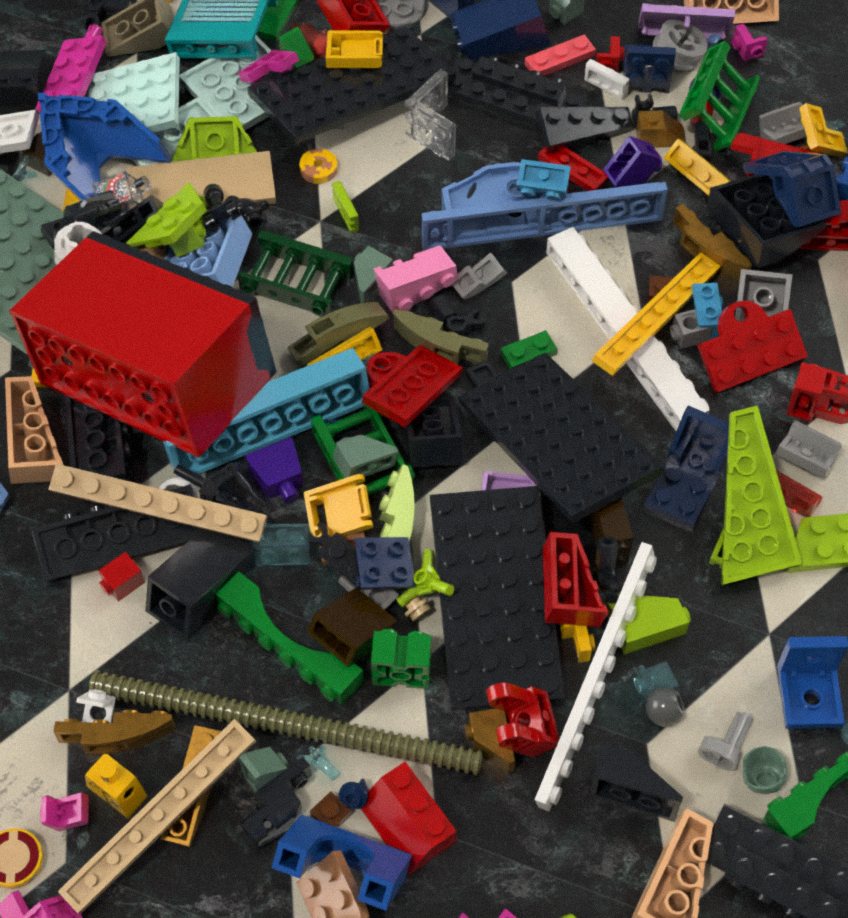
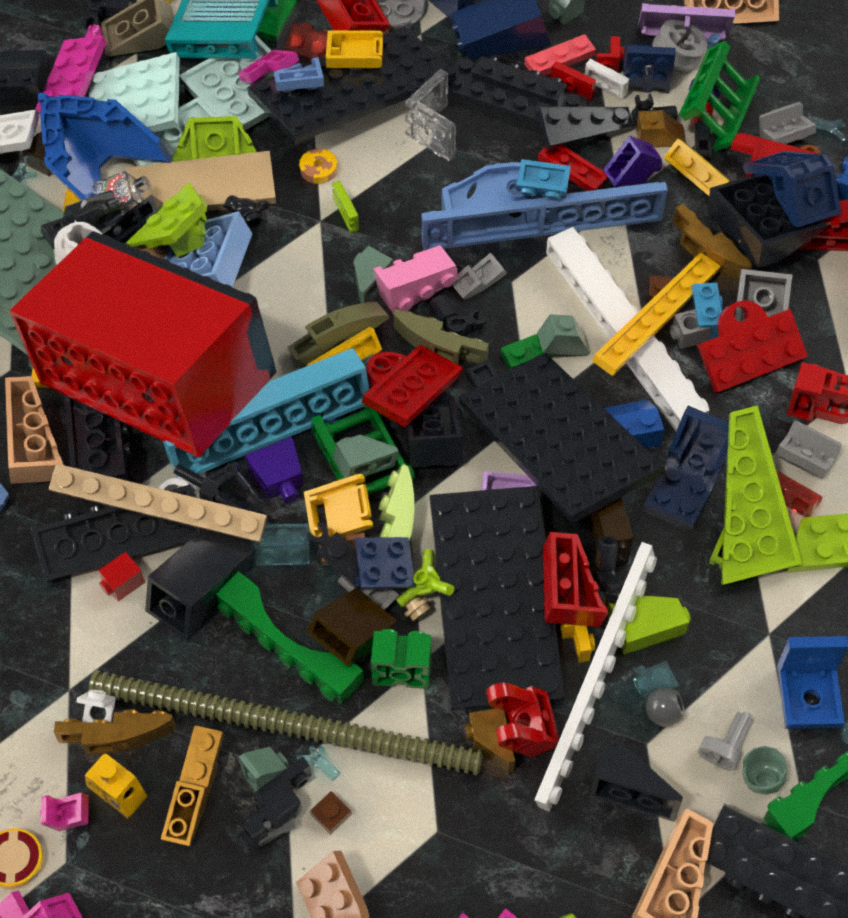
tan plate [58,719,256,914] -> none
black bar [202,184,241,232] -> none
dark green fence [237,230,354,316] -> none
blue arch [272,814,412,911] -> none
green slope [278,27,314,70] -> none
dark blue plate [339,778,369,809] -> none
red slope [360,761,457,876] -> none
dark pink bracket [731,23,768,61] -> none
yellow plate [799,103,848,158] -> none
none -> medium blue wing [274,58,324,92]
none -> sand green slope [537,314,590,356]
none -> red plate [551,61,596,101]
none -> blue slope [604,400,664,448]

